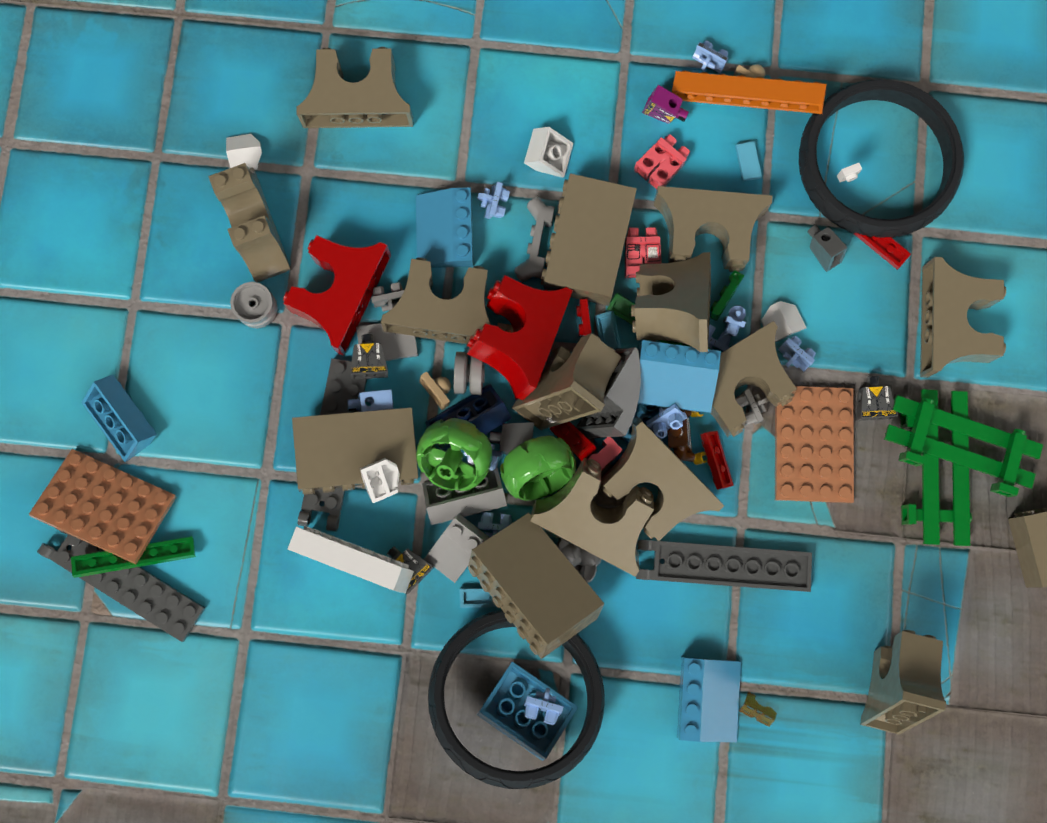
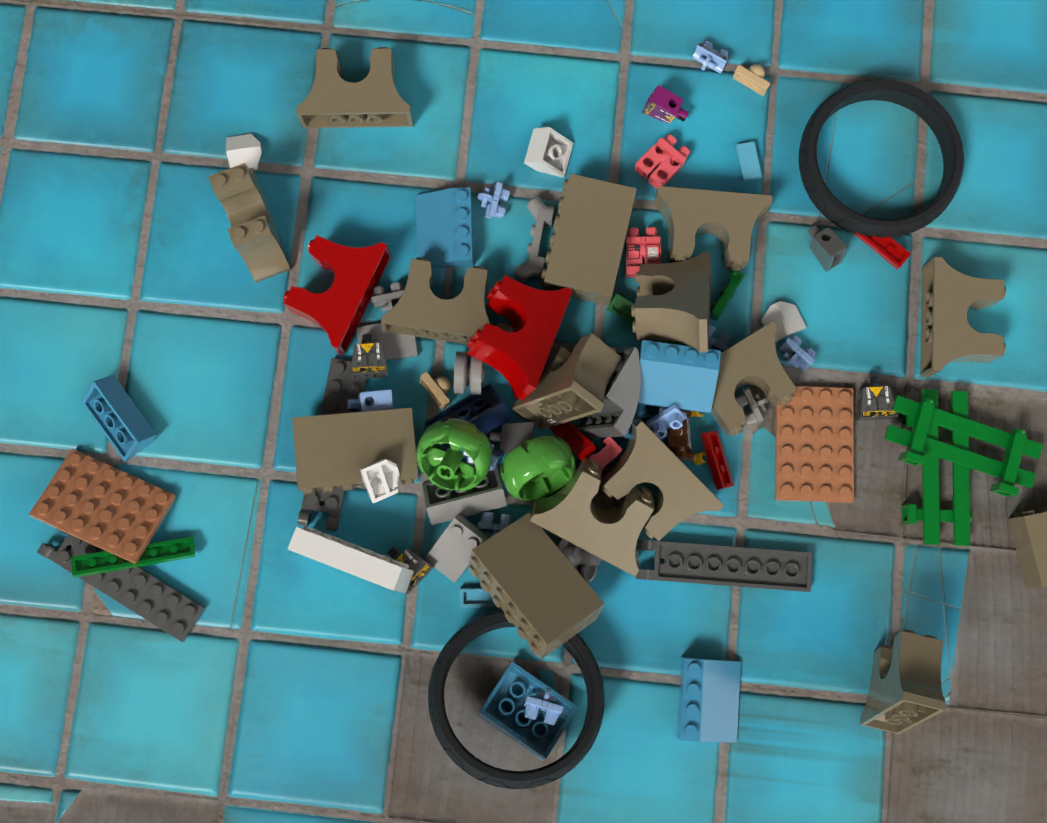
light grey wheel [230,282,278,329] -> none
red plate [576,299,591,337] -> none
medium azure tile [595,311,621,350] -> none
orange brick [672,70,826,114] -> none
light blue hips [723,305,746,337] -> none
piece [739,692,777,727] -> none
white plate [837,163,862,182] -> none

